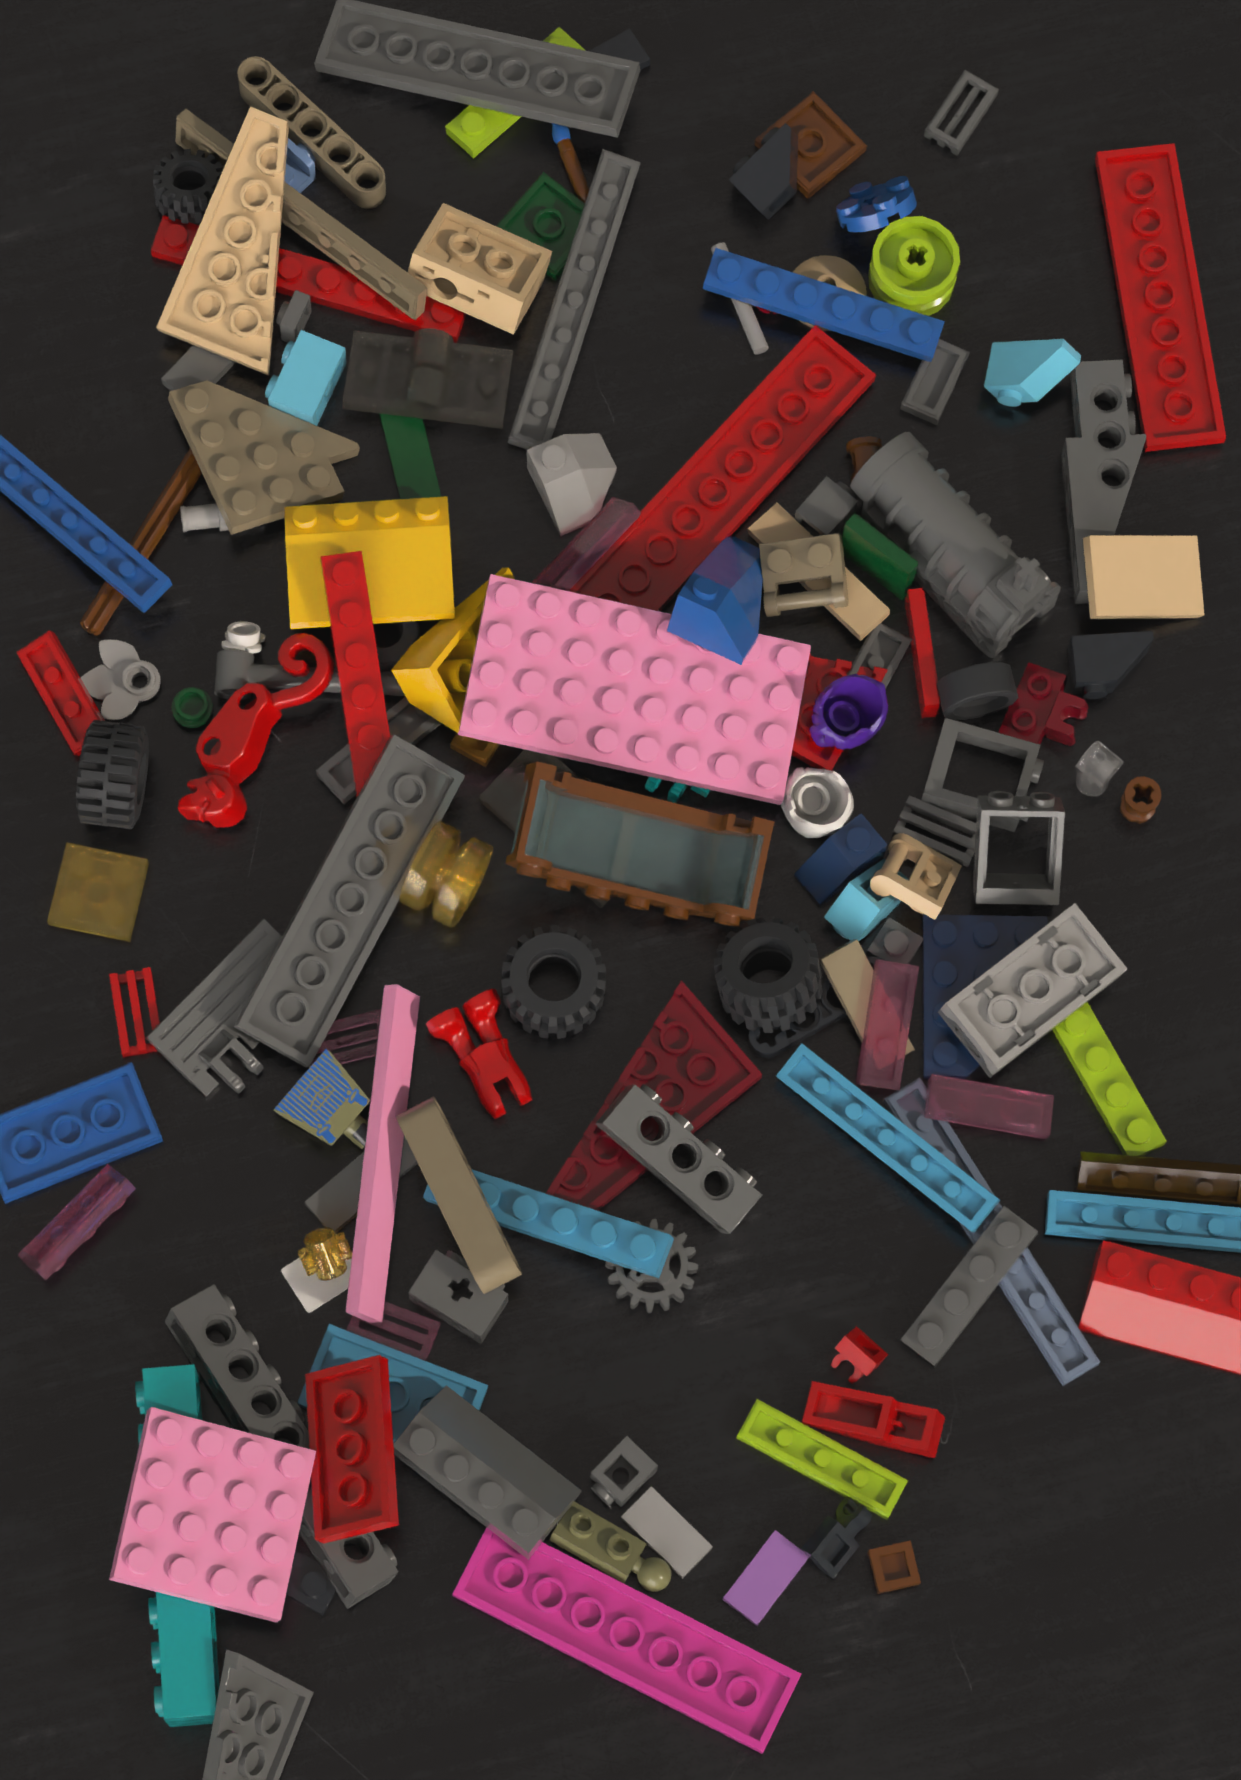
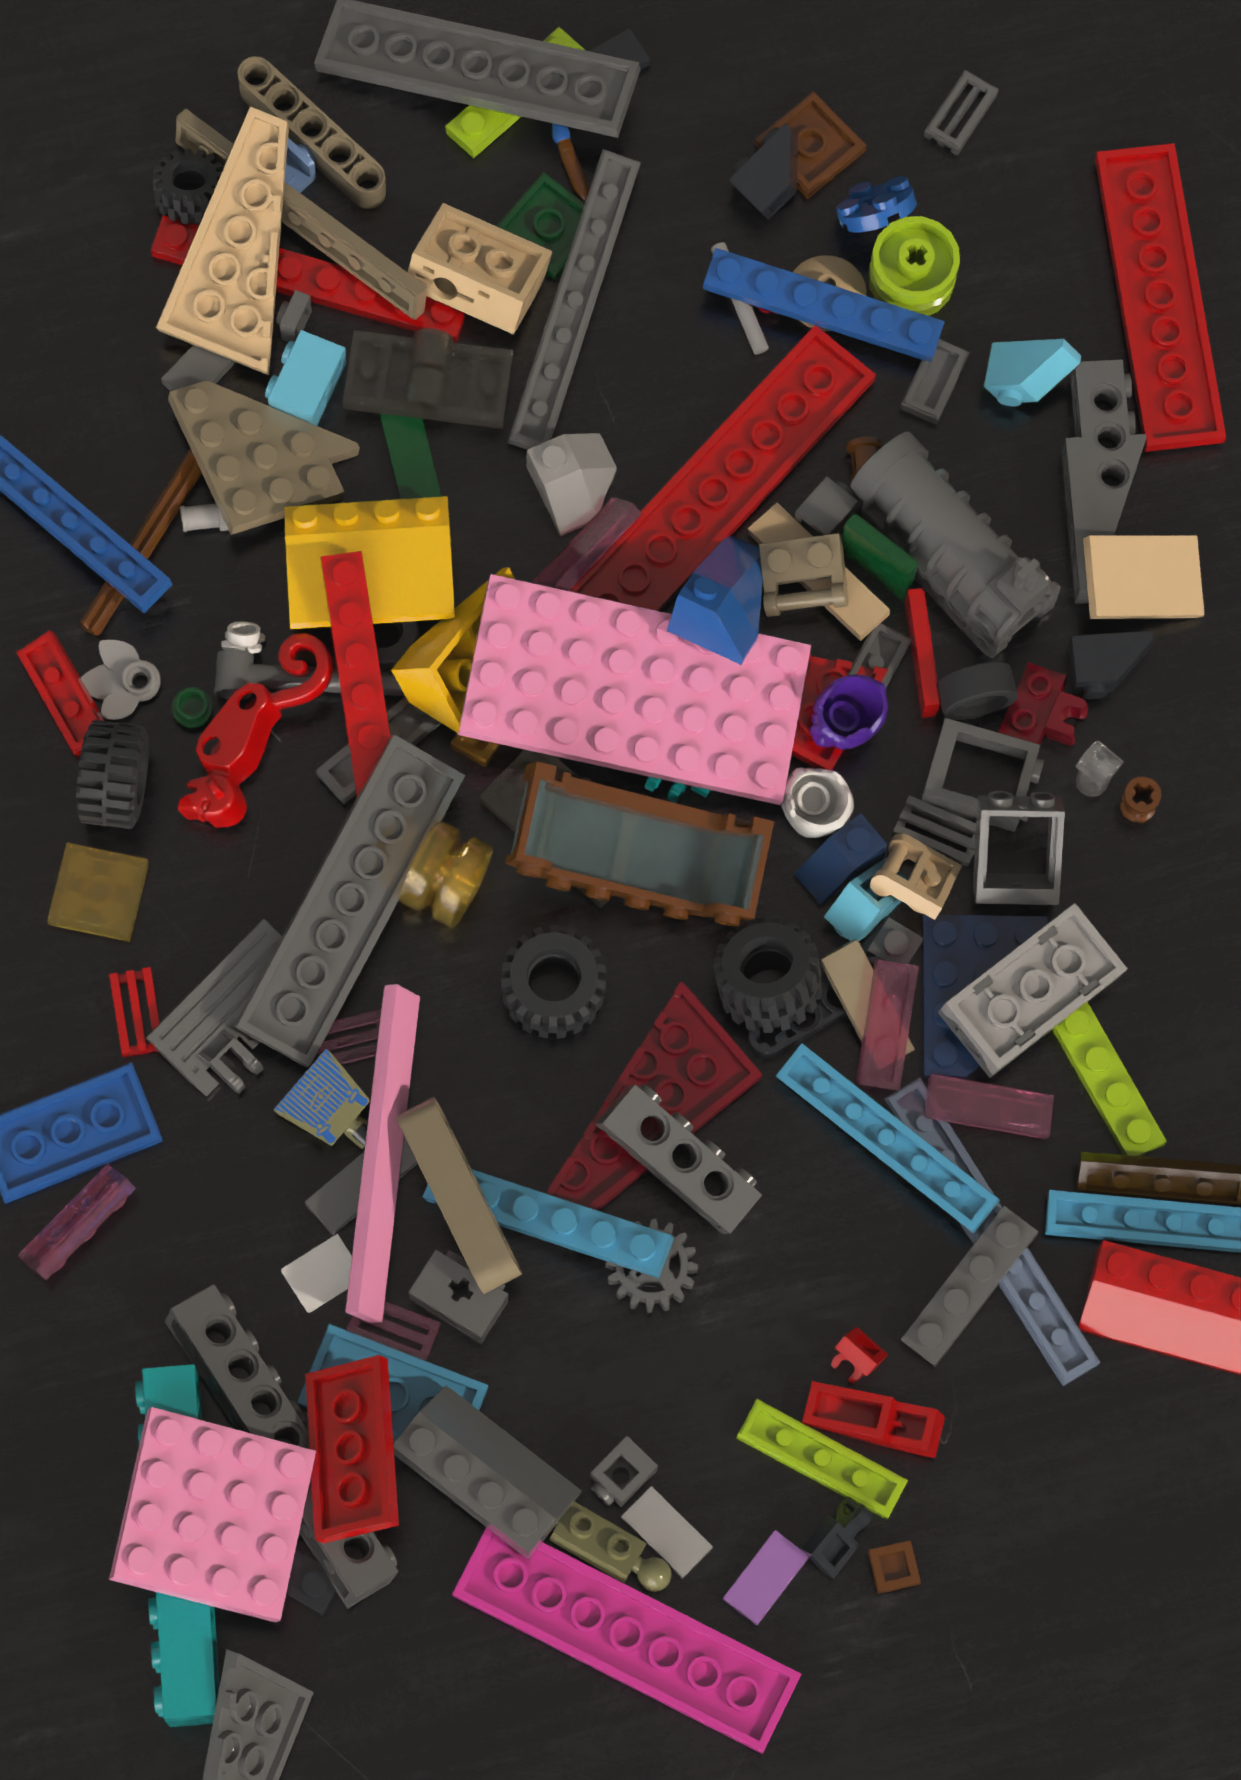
clear yellow gear [297,1227,352,1281] -> none
red piece [425,988,532,1119] -> none

